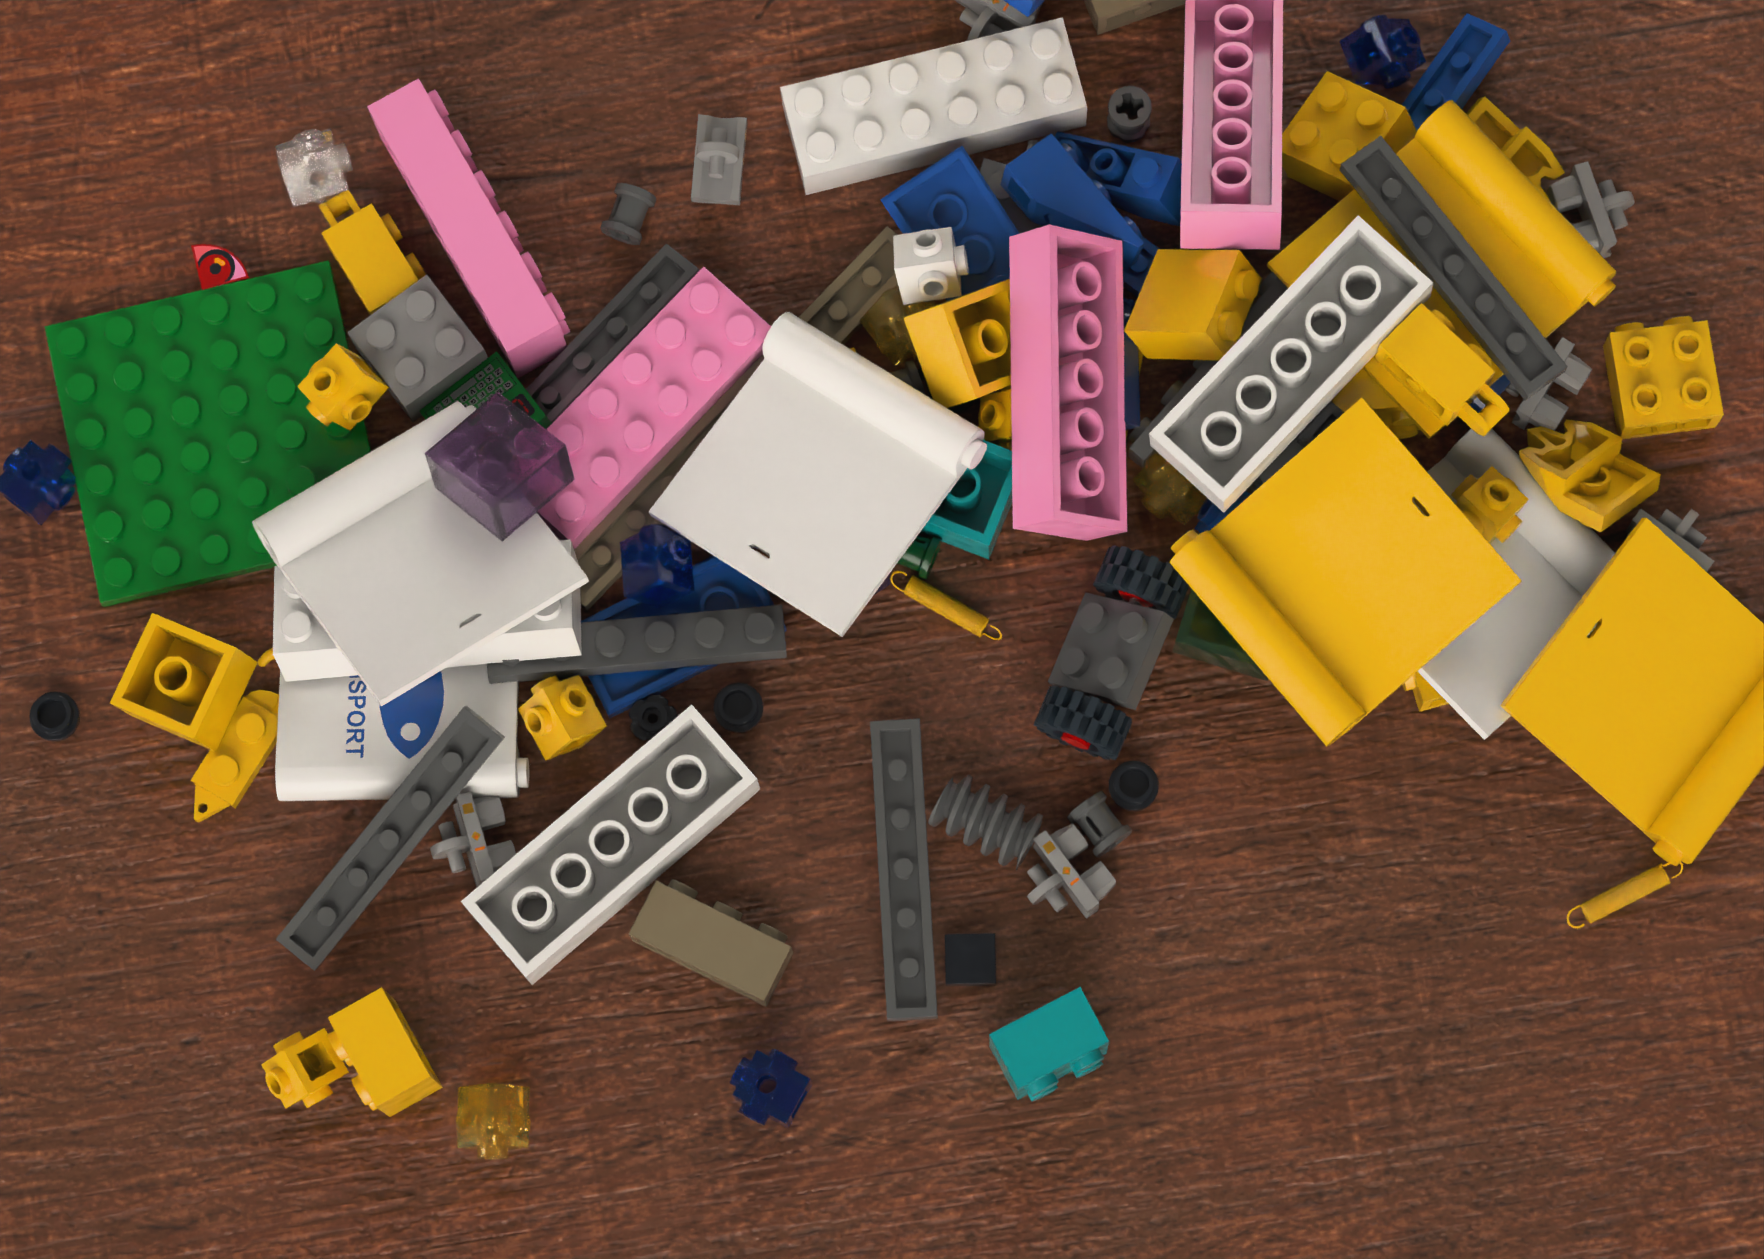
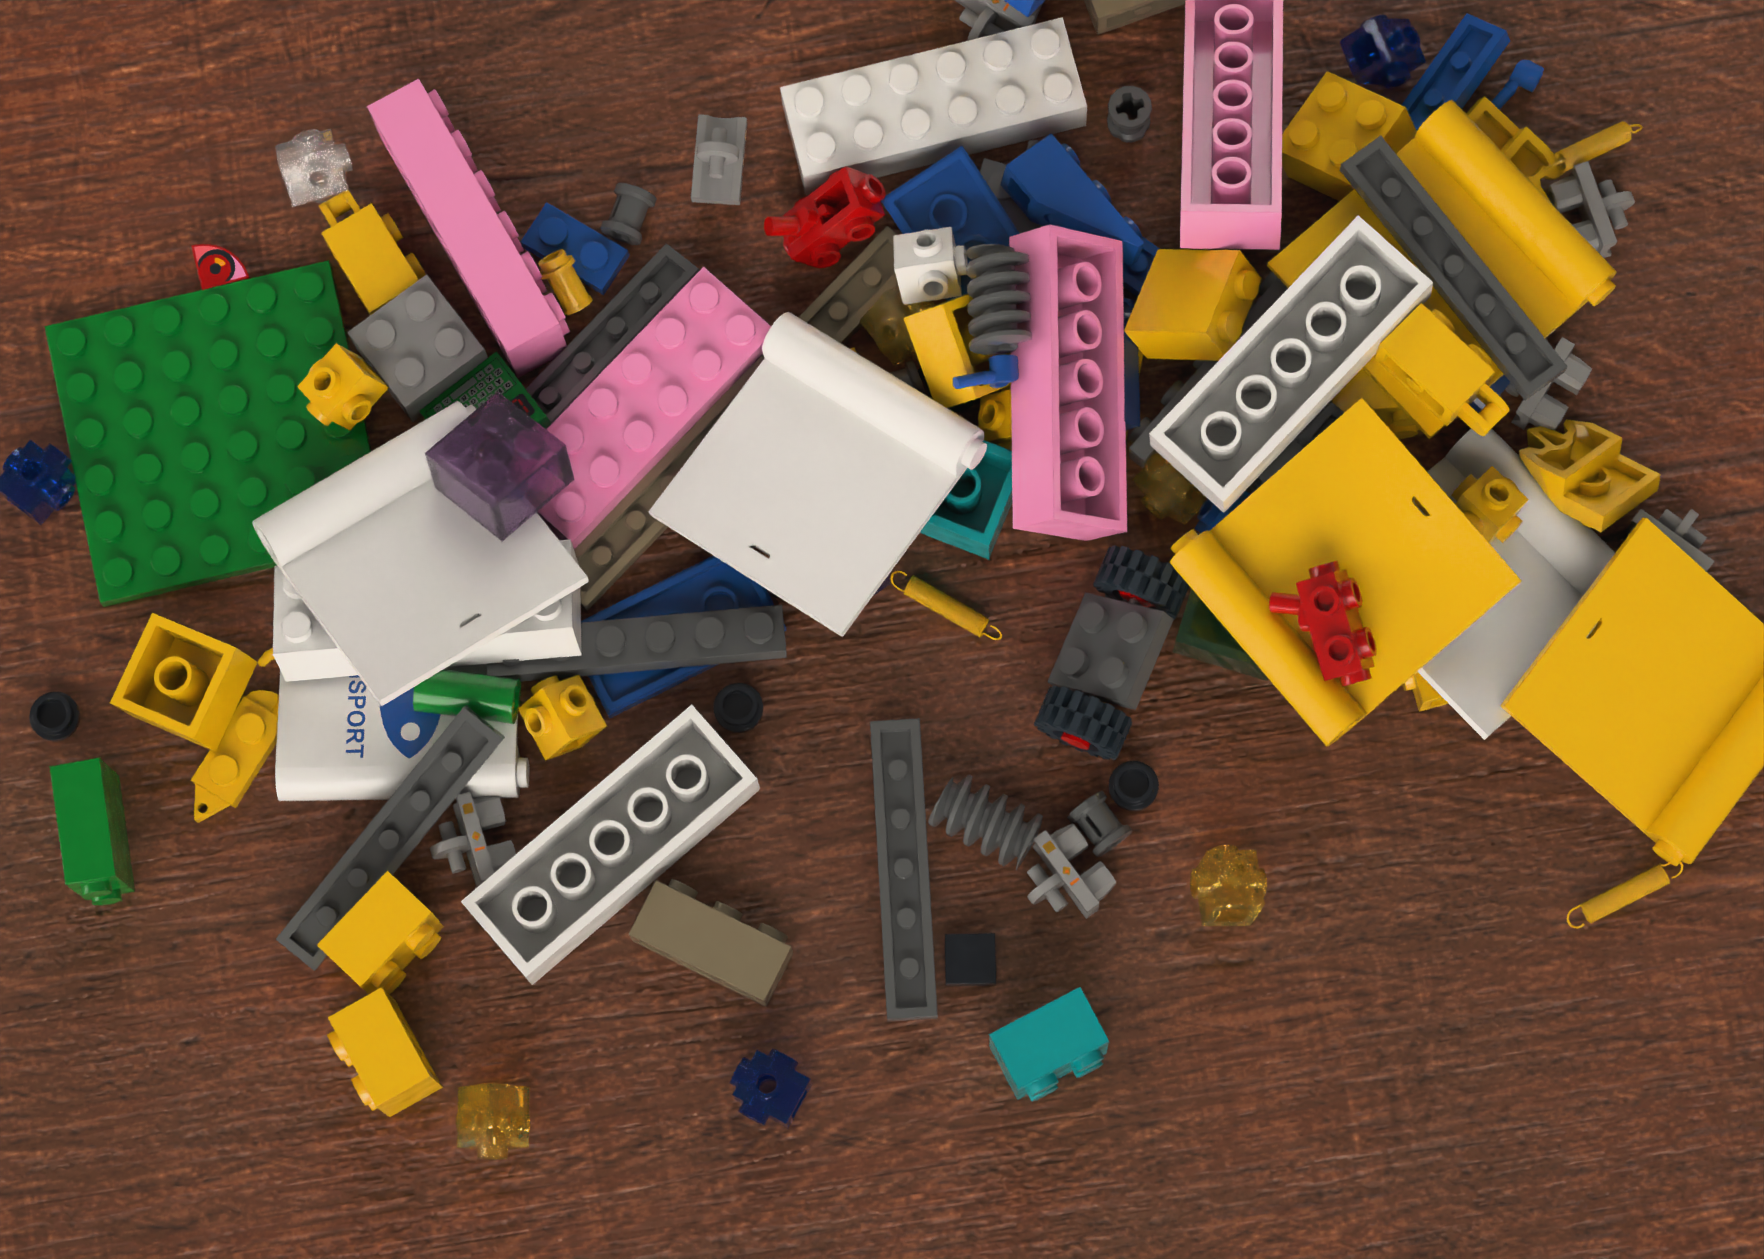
yellow brick [261,1028,349,1109] -> none
clear blue brick [620,524,695,608] -> none
black plate [629,695,678,741] -> none
dark green bush [898,534,942,580] -> none
blue slope [1055,131,1182,226] -> none
yellow brick [1603,316,1724,439] -> none
none -> green brick [49,758,135,905]
none -> yellow brick [317,871,444,994]
none -> green piece [413,670,521,724]
none -> blue plate [520,202,630,295]
none -> yellow pin [538,249,593,315]
none -> red brick [764,166,886,268]
none -> blue hand [953,354,1019,389]
none -> dark grey piece [966,244,1032,355]
none -> clear yellow brick [1190,845,1267,926]
none -> red brick [1269,561,1377,687]
none -> blue hand [1491,60,1544,110]
none -> yellow piece [1544,121,1643,172]

